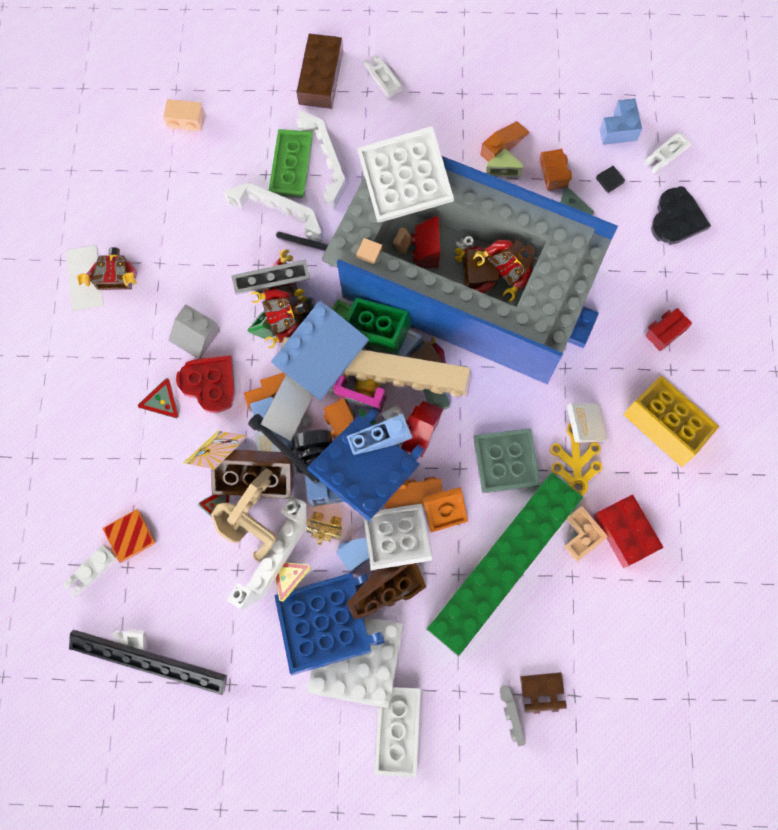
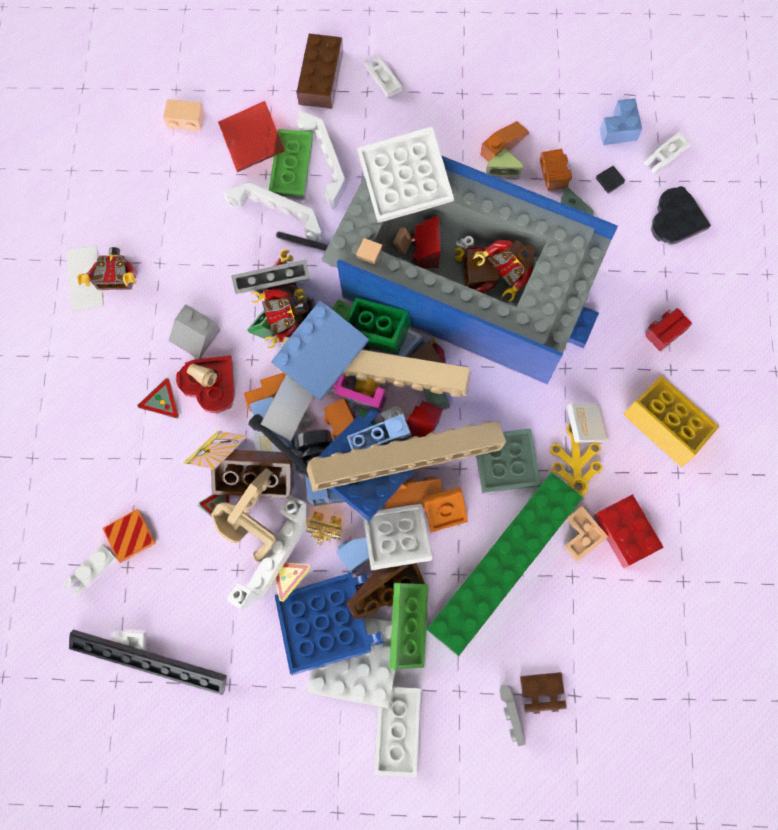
none -> tan cone [187,364,217,387]
none -> clear red piece [218,101,285,173]
none -> tan brick [307,421,506,492]
none -> bright green plate [389,583,428,670]

